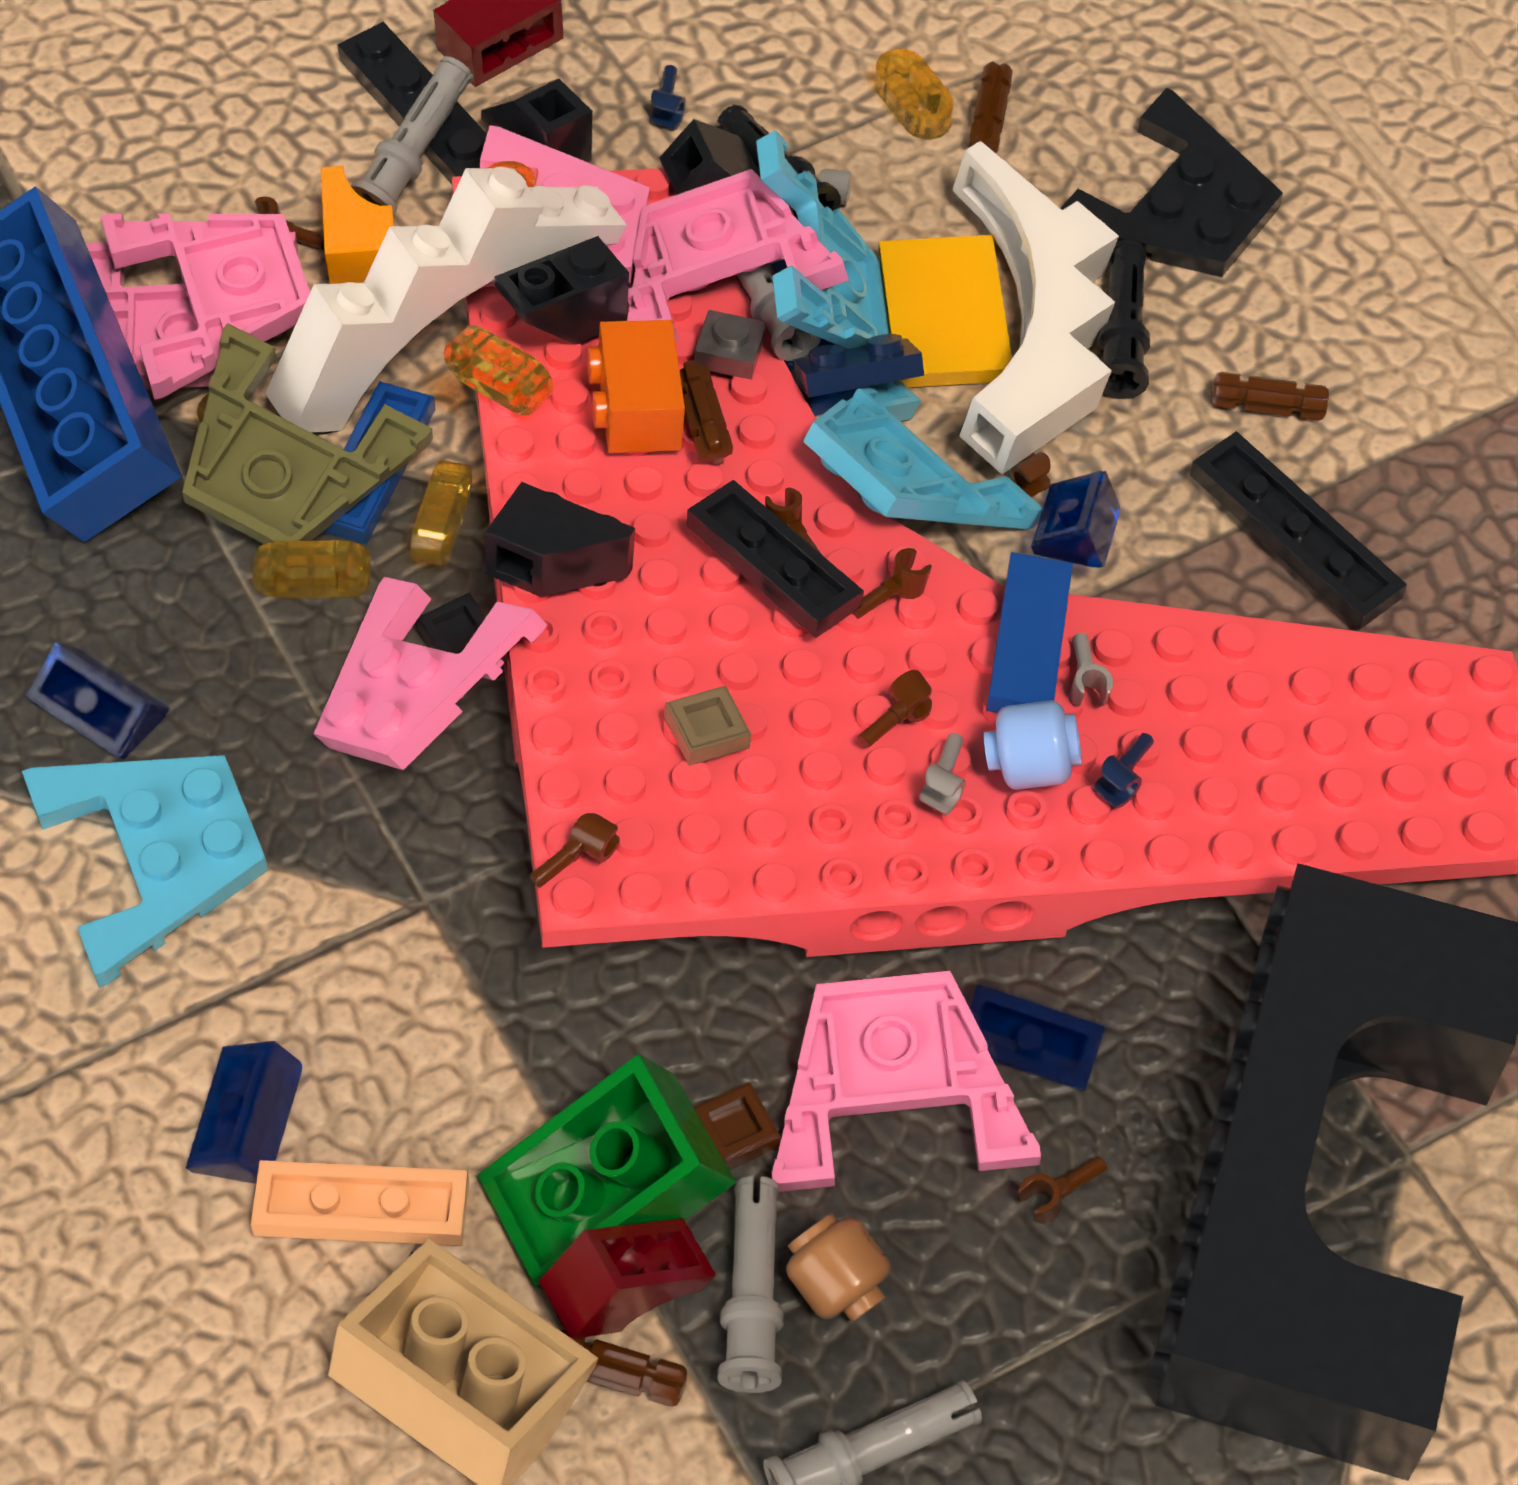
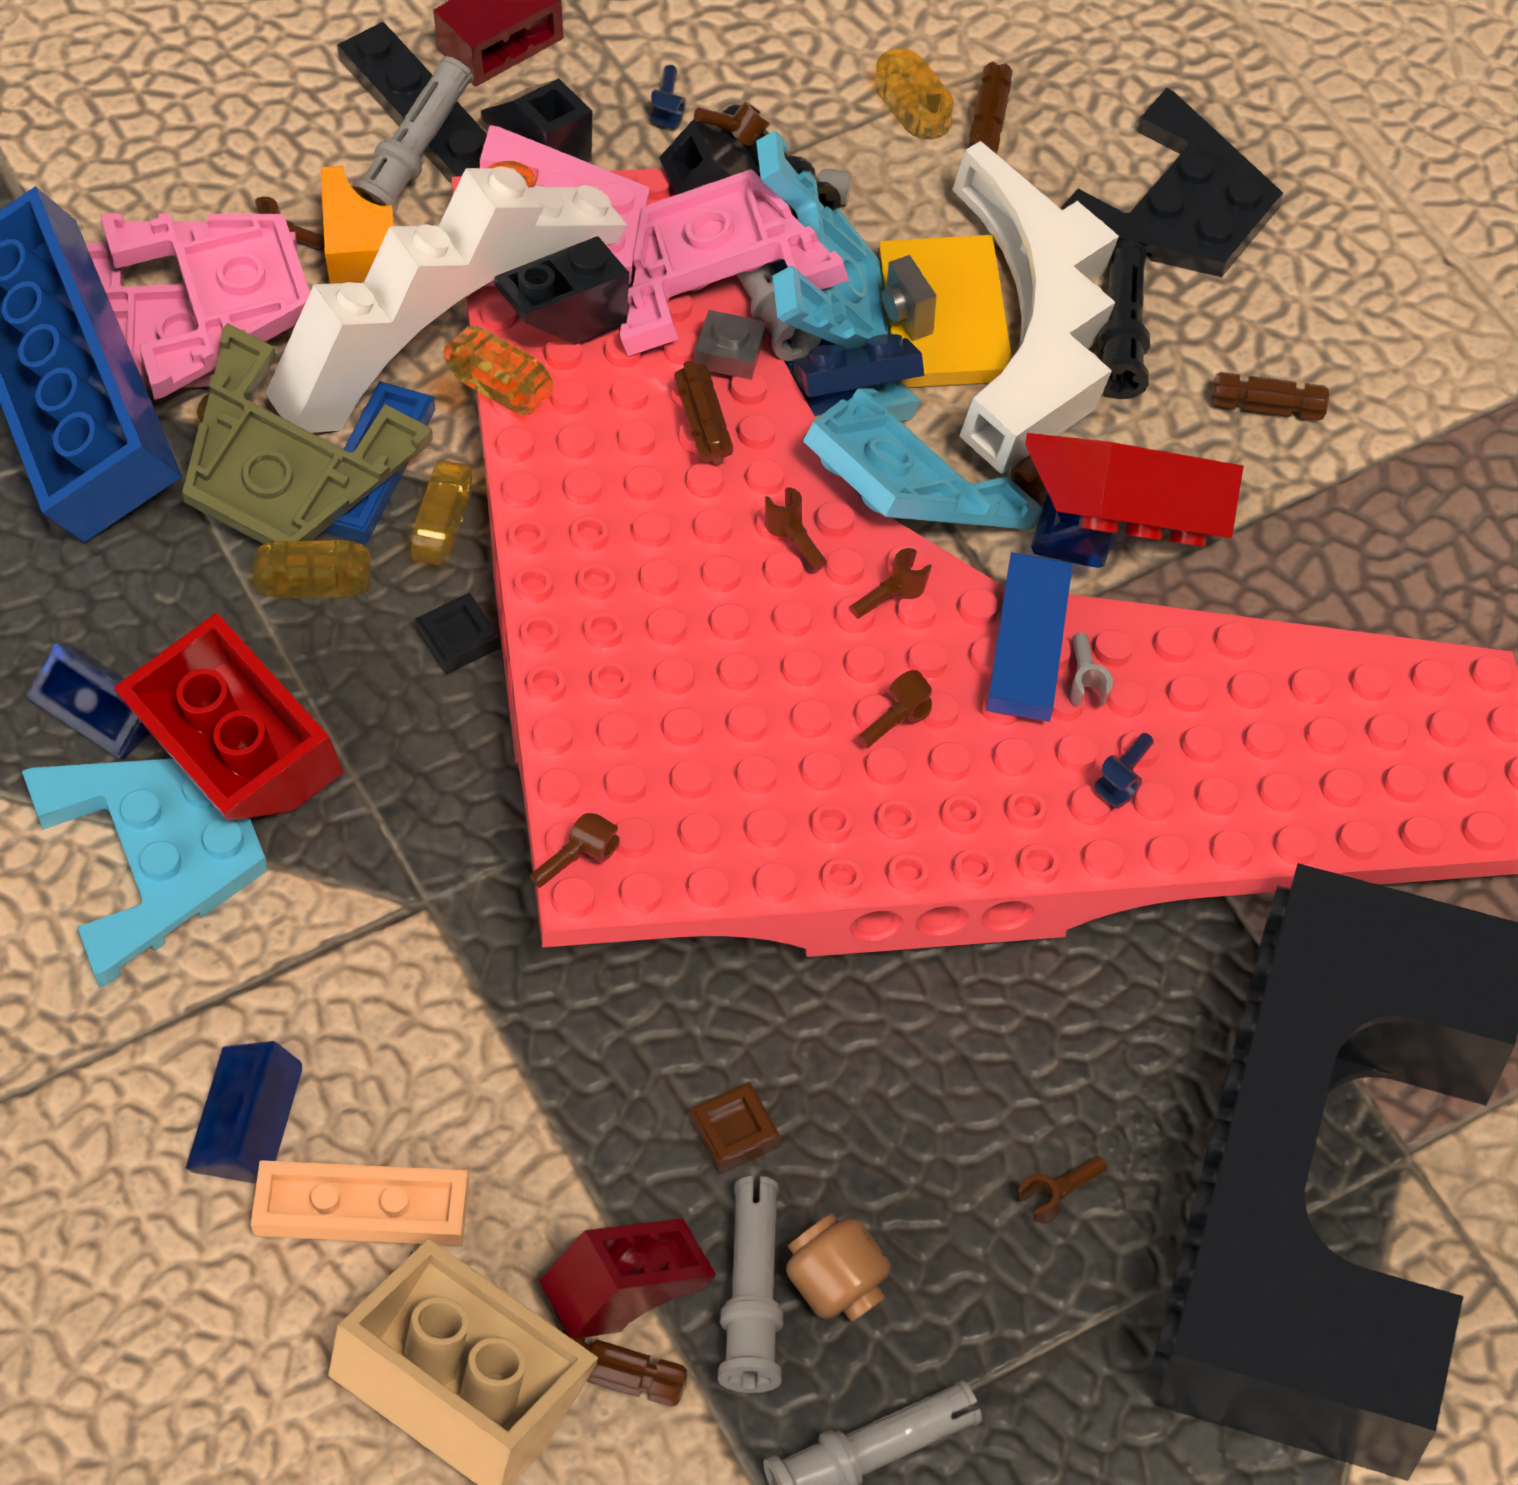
bright pink wing [313,577,547,770] -> none
green slope [477,1054,737,1289] -> none
black slope [485,481,635,597] -> none
orange brick [588,320,685,453] -> none
dark tan tile [664,685,751,766] -> none
black plate [686,480,864,638] -> none
bright pink wing [772,971,1041,1192] -> none
light grey hand [919,733,966,815] -> none
clear blue slope [970,983,1108,1091] -> none
light blue head [984,700,1082,790] -> none
black plate [1190,431,1407,630] -> none
none -> red slope [113,612,344,821]
none -> reddish brown hand [694,101,770,146]
none -> flat silver plate [882,254,937,341]
none -> red slope [1025,433,1244,547]

